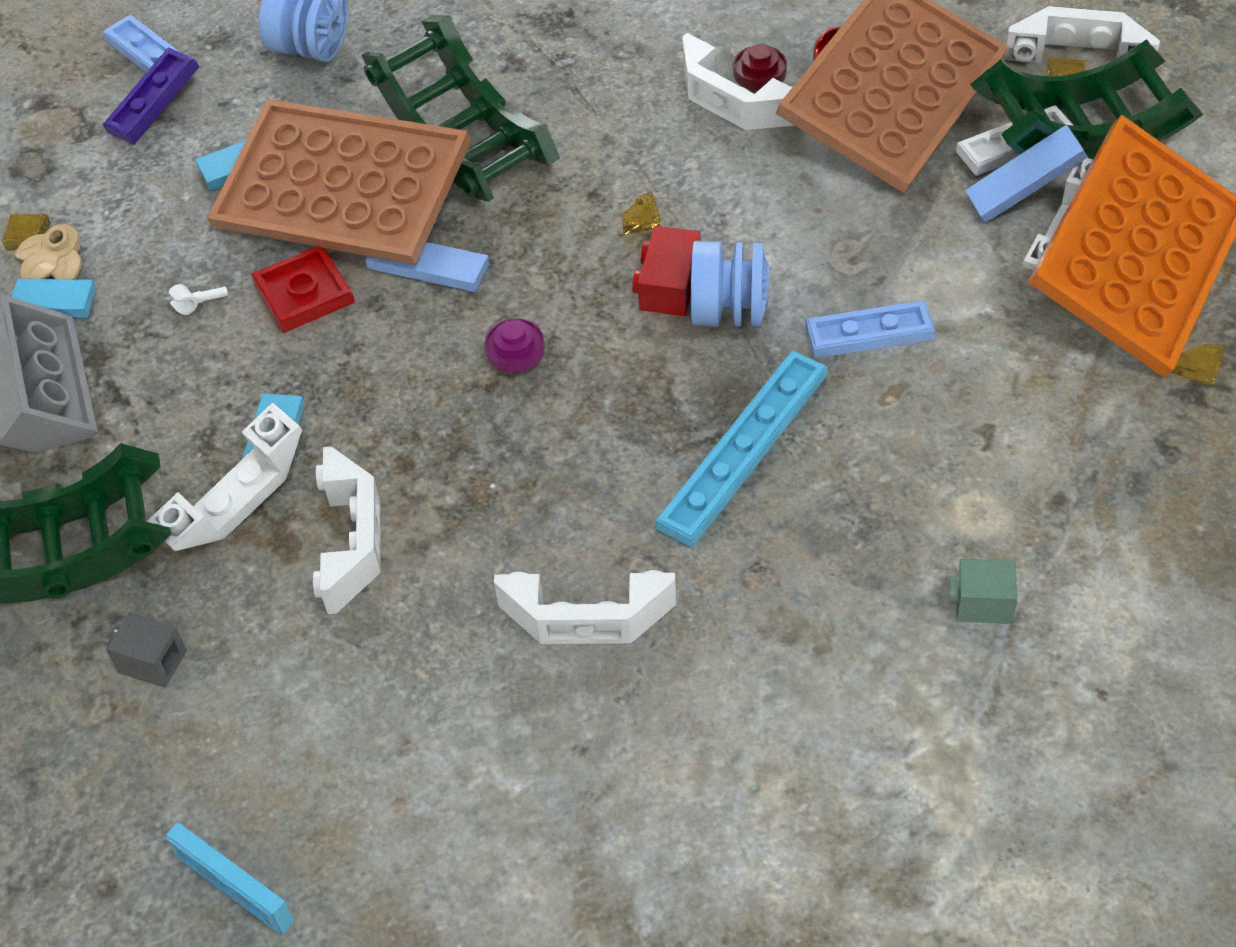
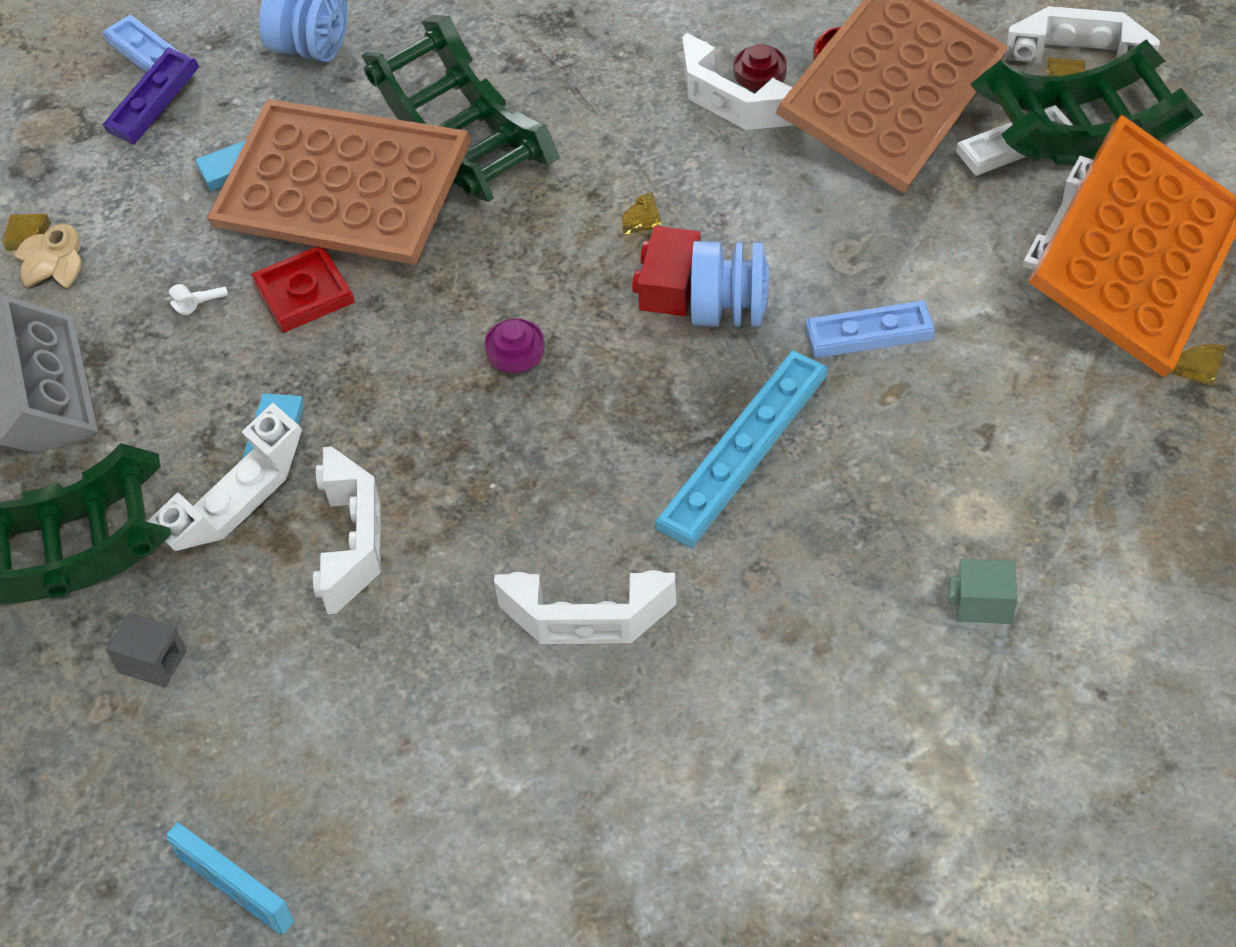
medium azure tile [11,279,96,318] -> none
light blue tile [365,242,489,293] -> none
light blue tile [965,124,1088,223] -> none

